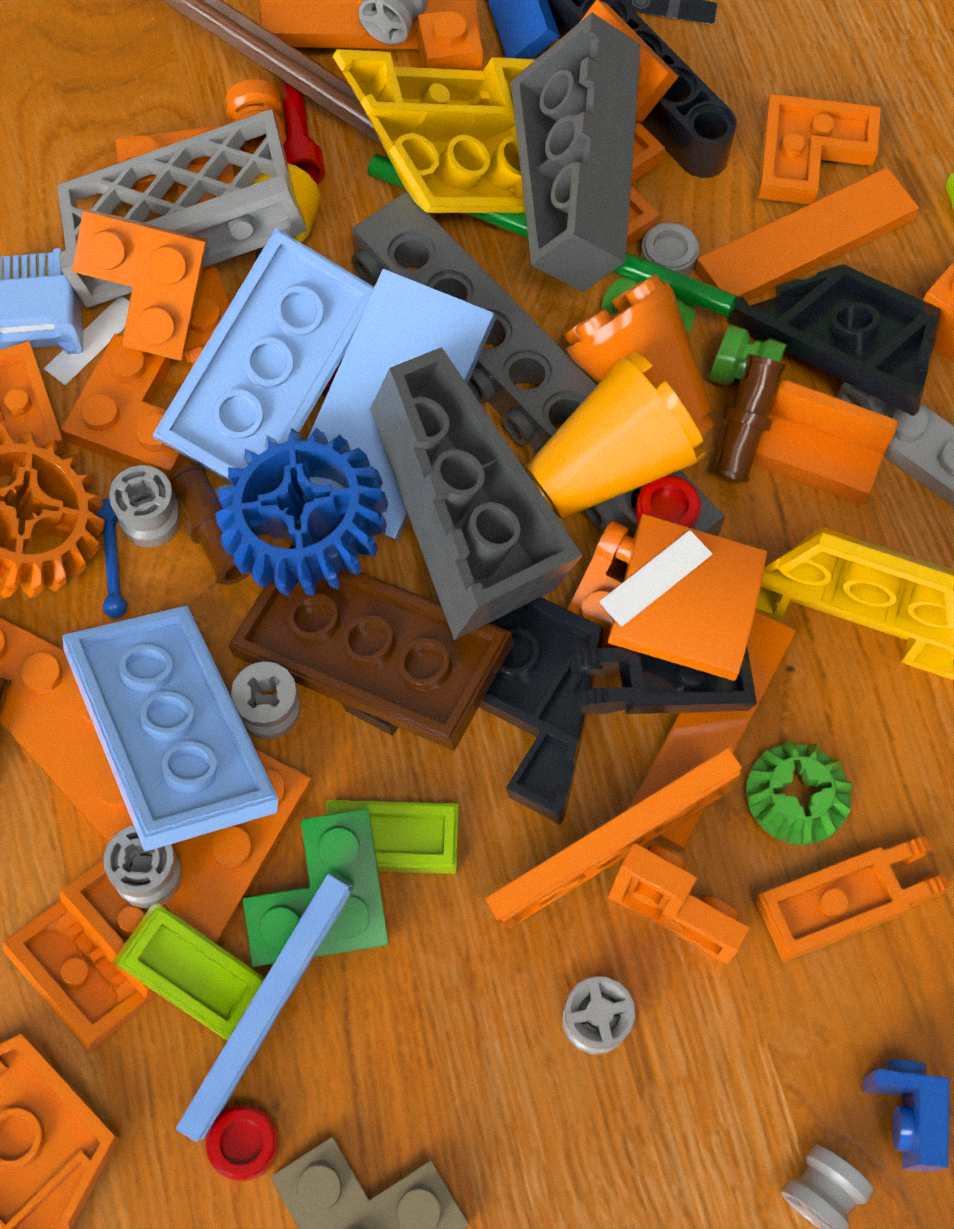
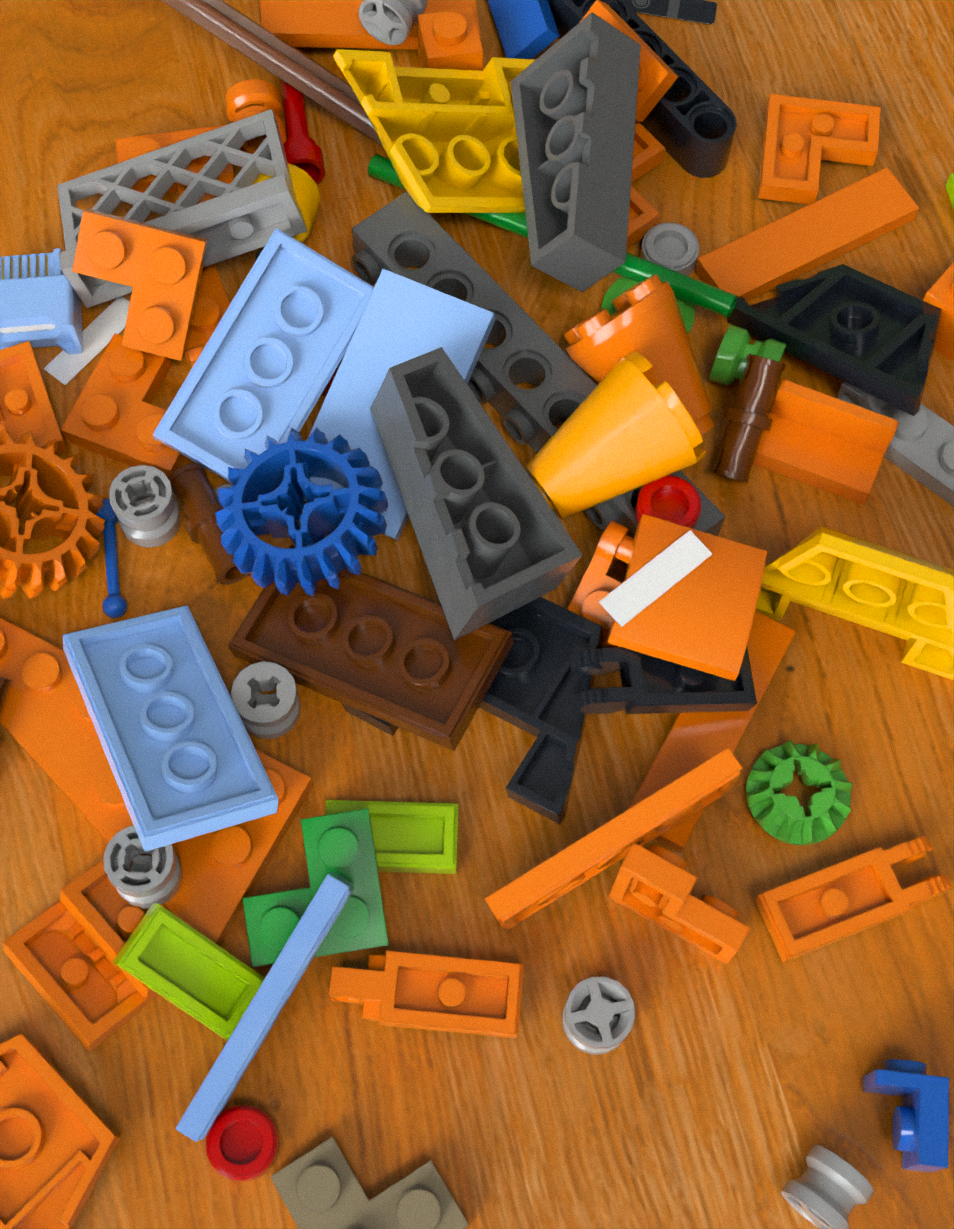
none -> orange hinge [328,951,524,1039]

